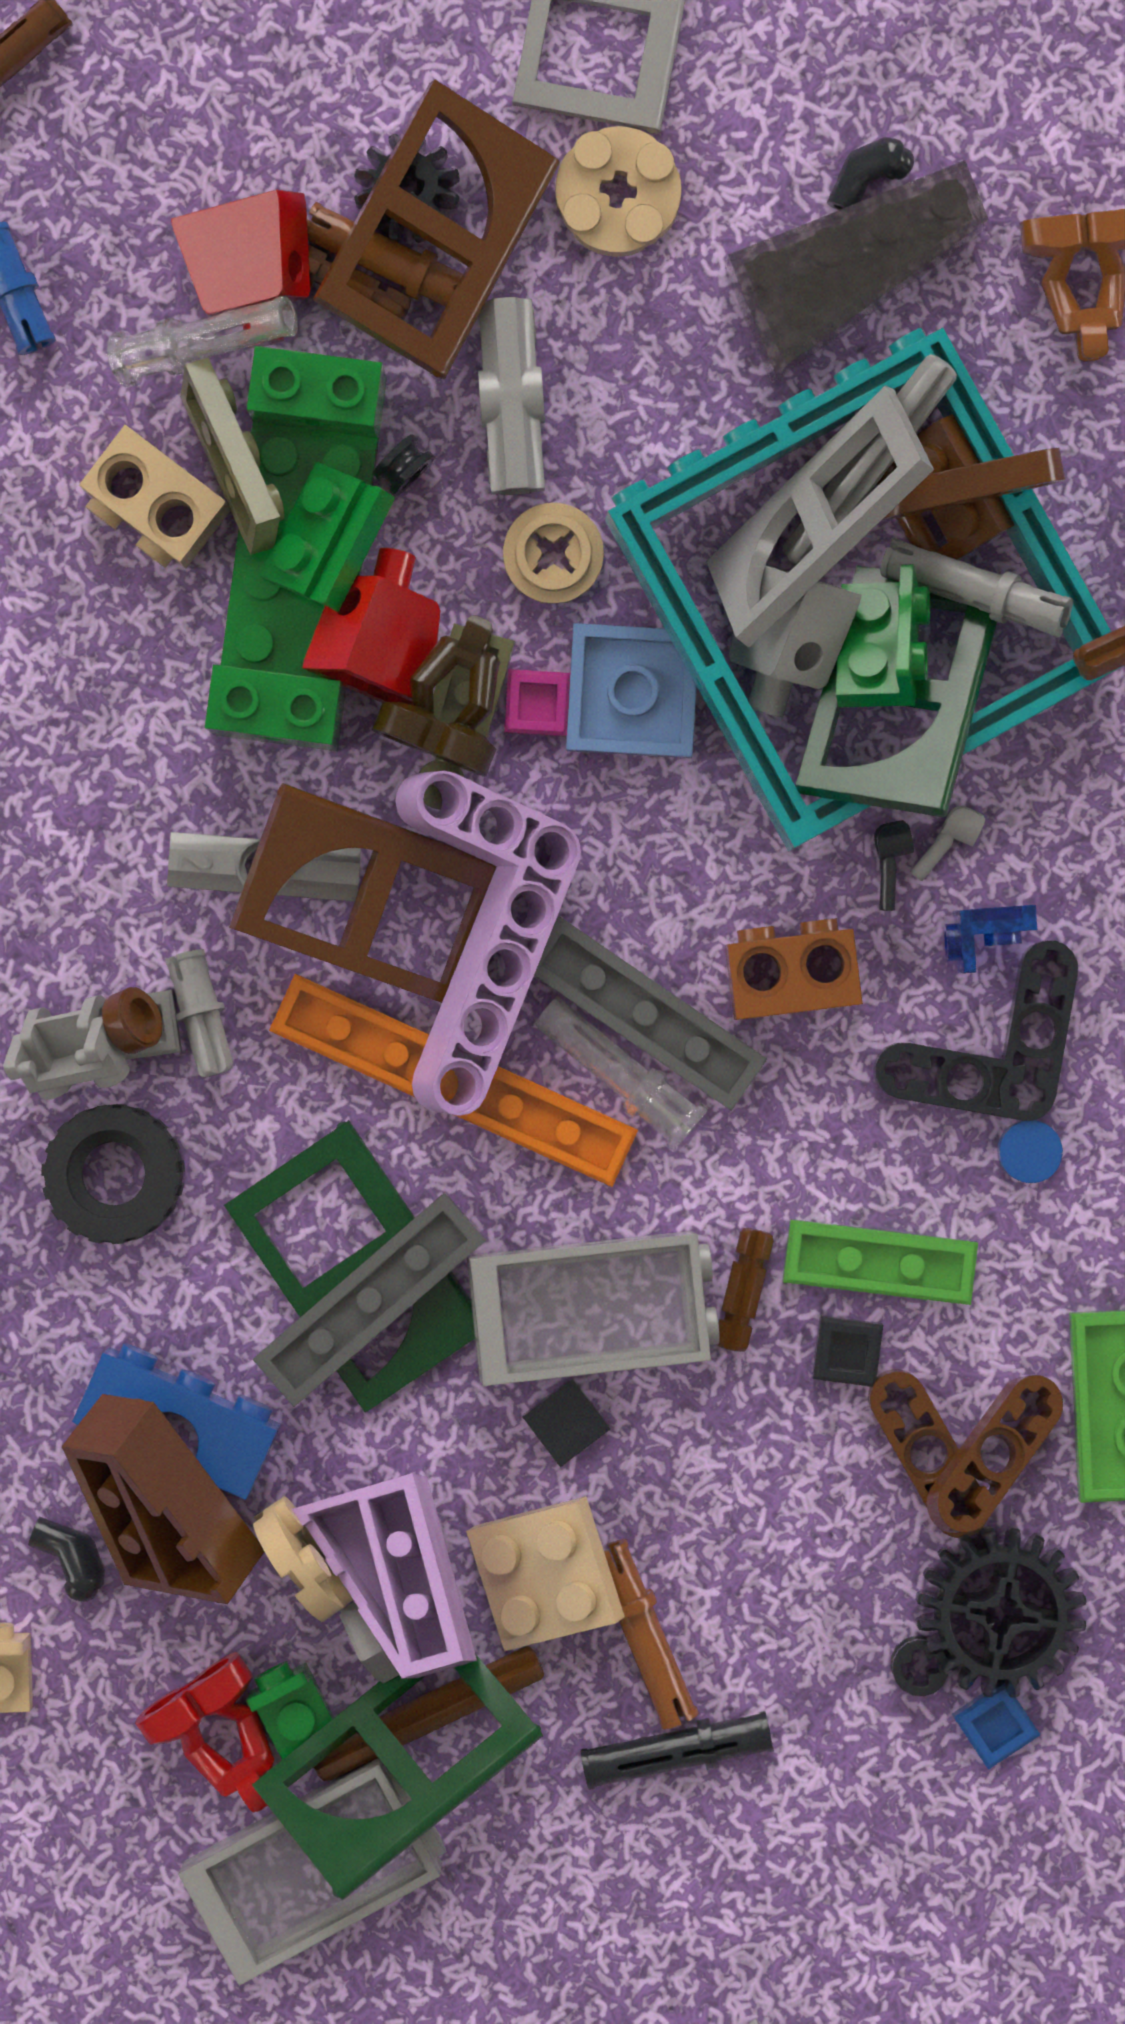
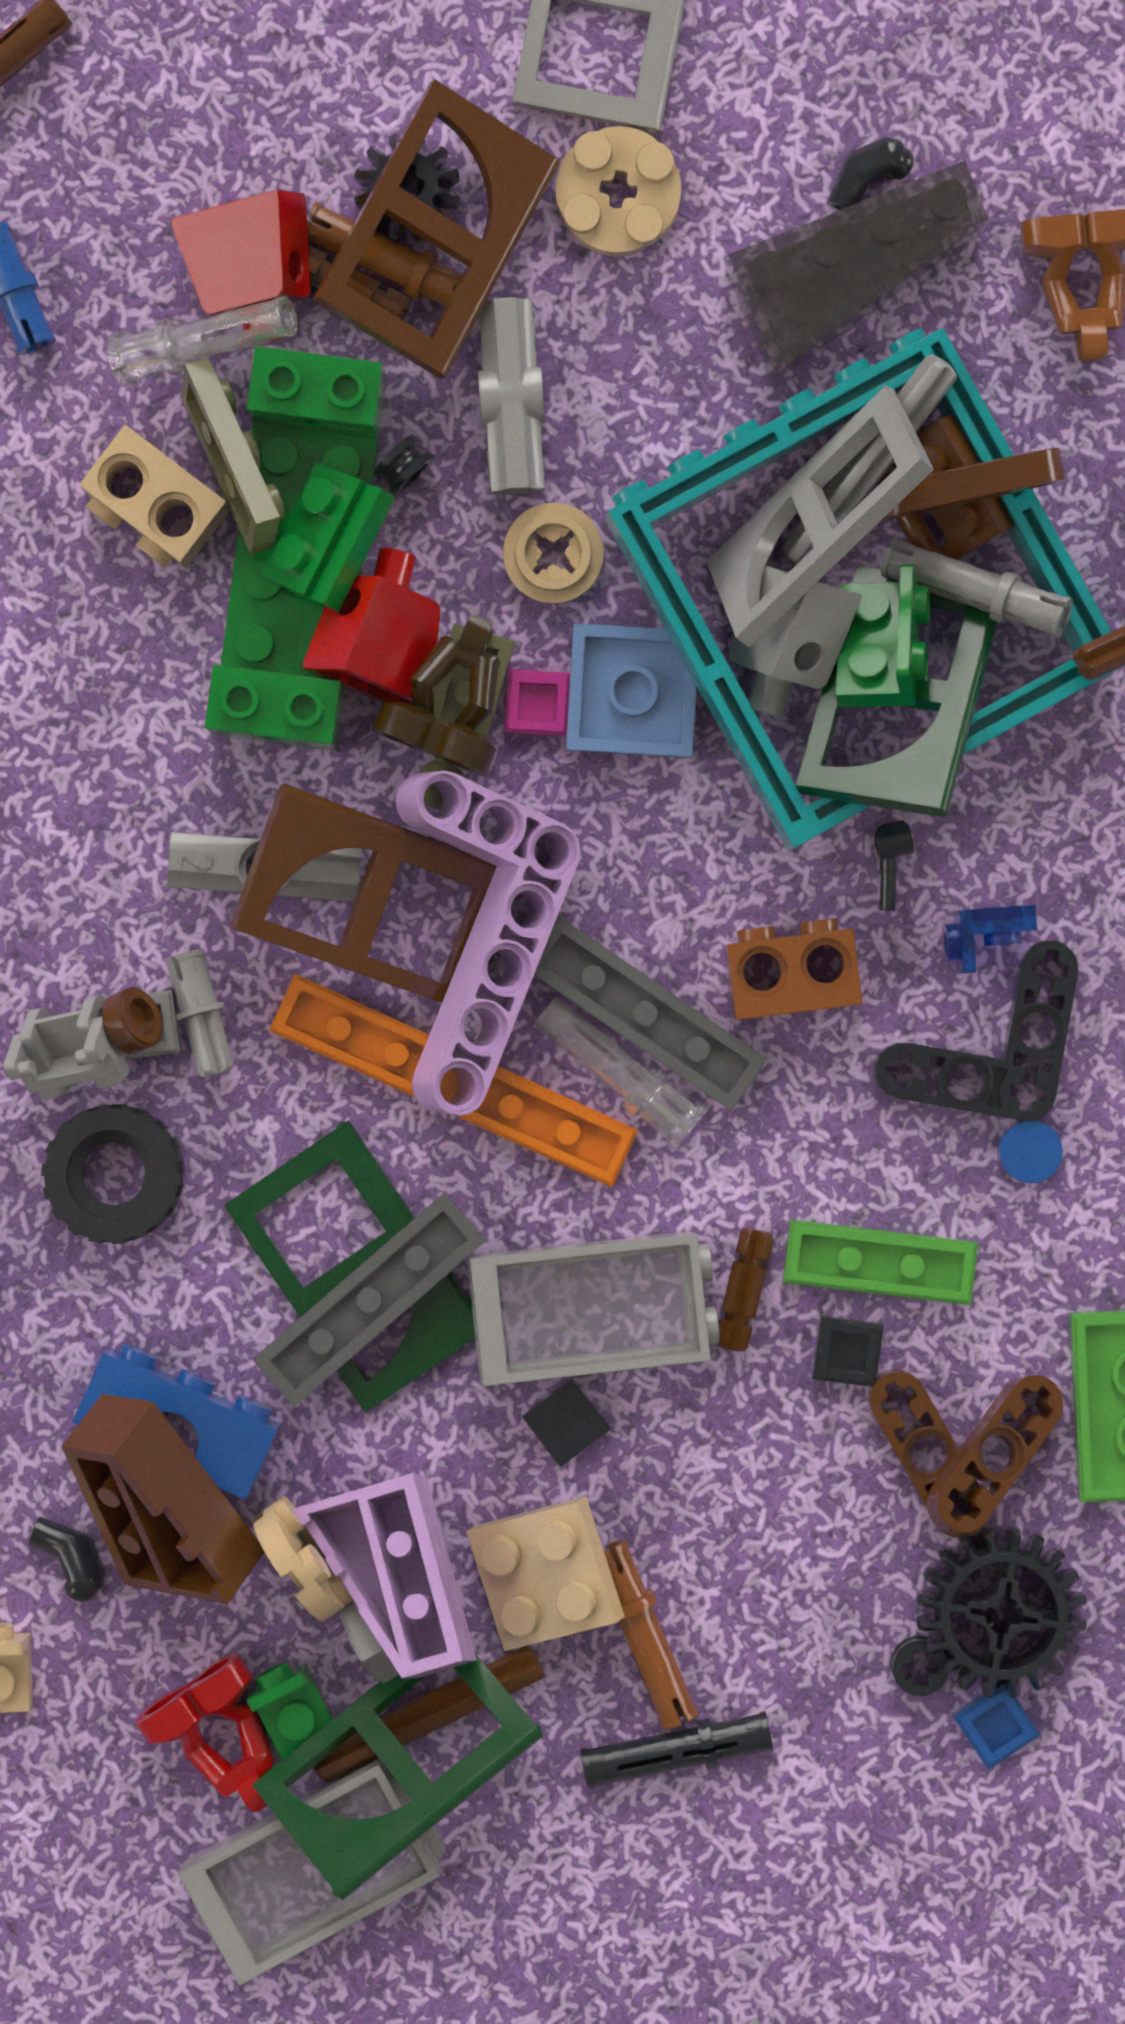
light grey hand [910,806,985,881] -> none

